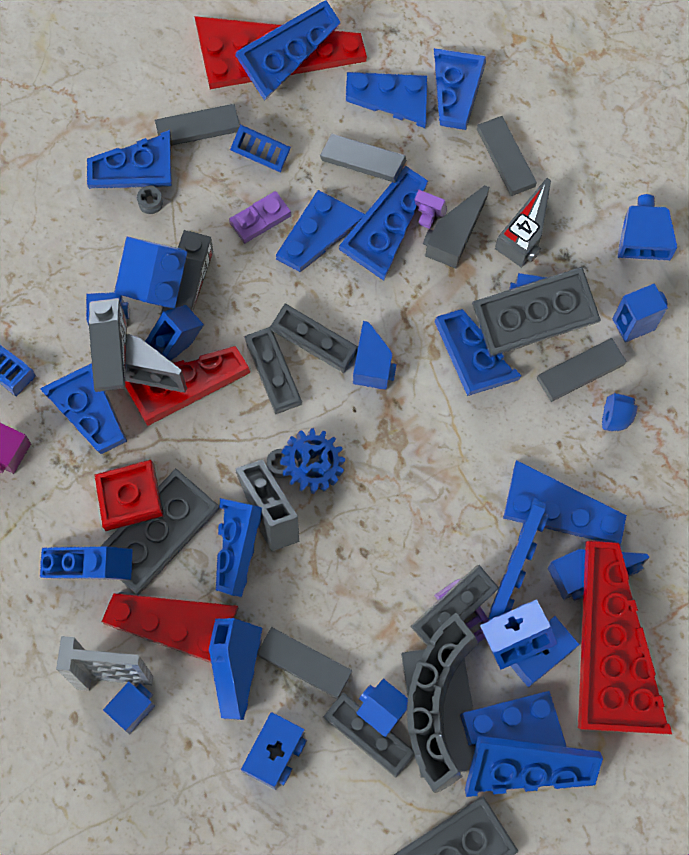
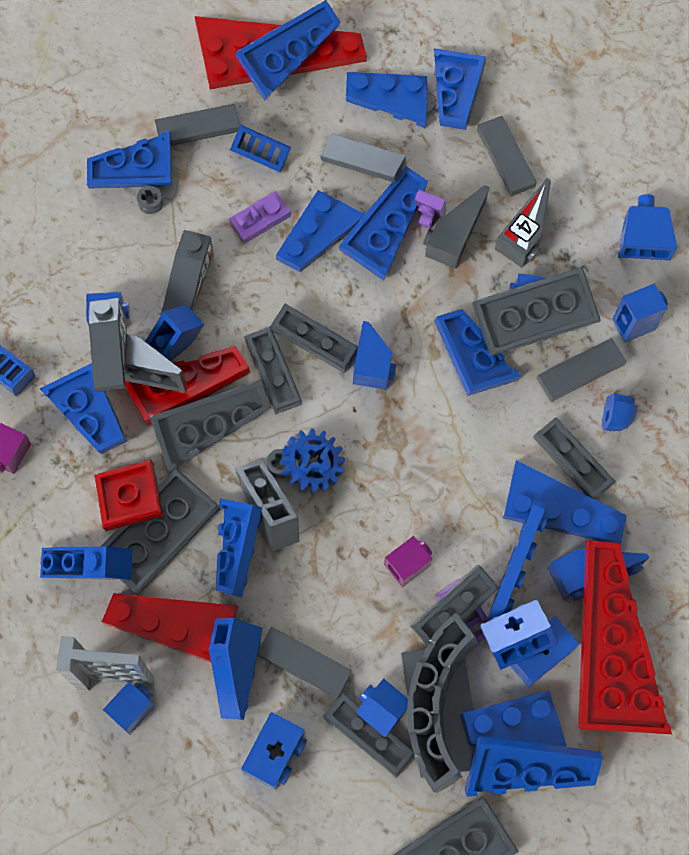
blue slope [114,236,187,309] -> none
none -> dark grey wing [149,380,270,473]
none -> magenta brick [384,535,432,587]
none -> dark grey tile [533,417,616,500]

